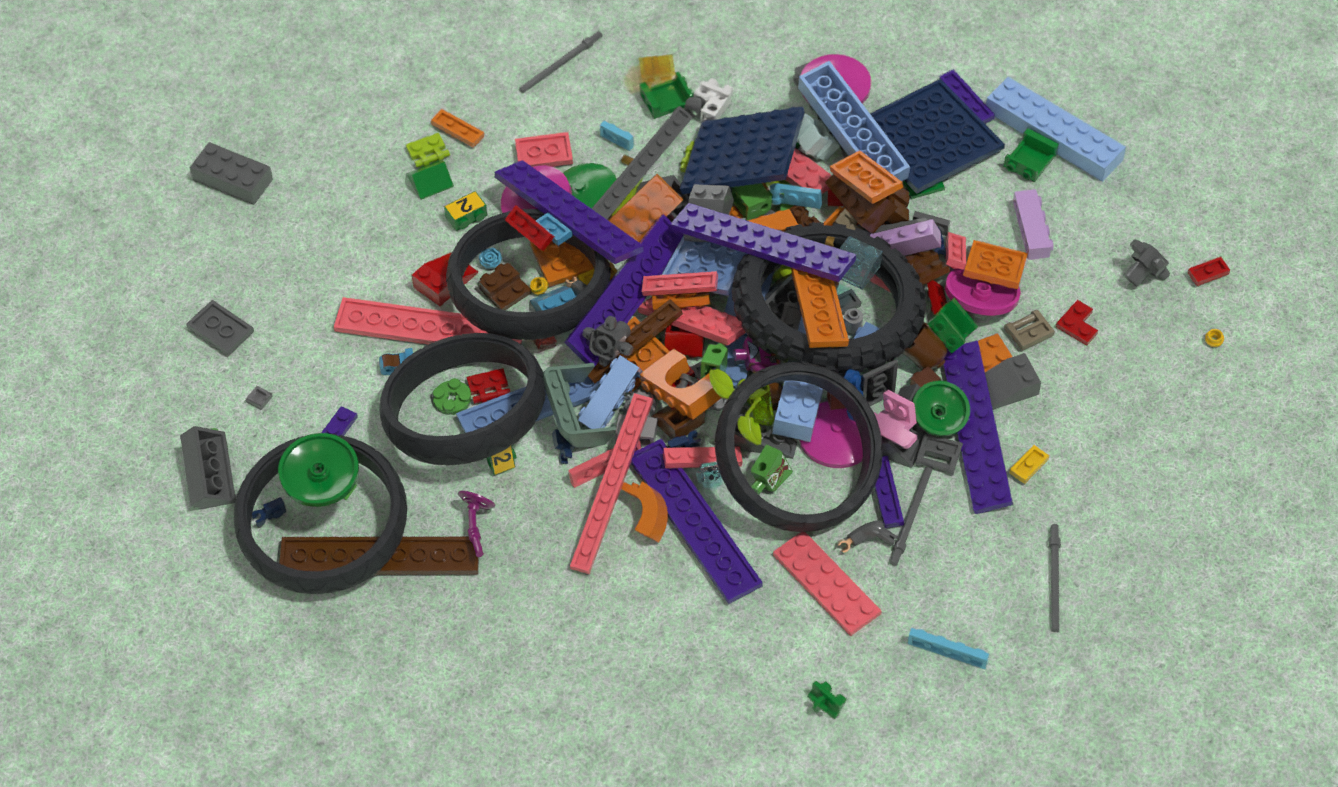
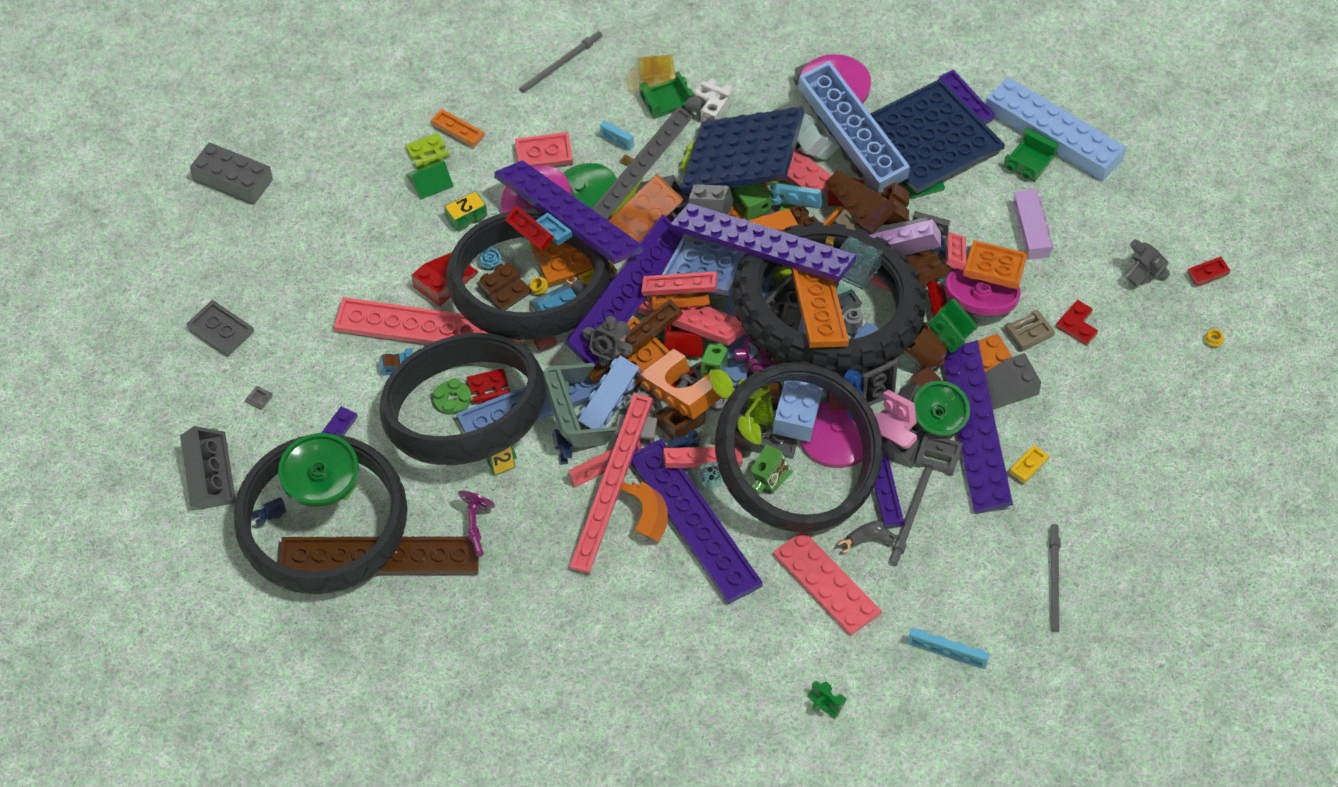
orange plate [830,150,903,204] -> none

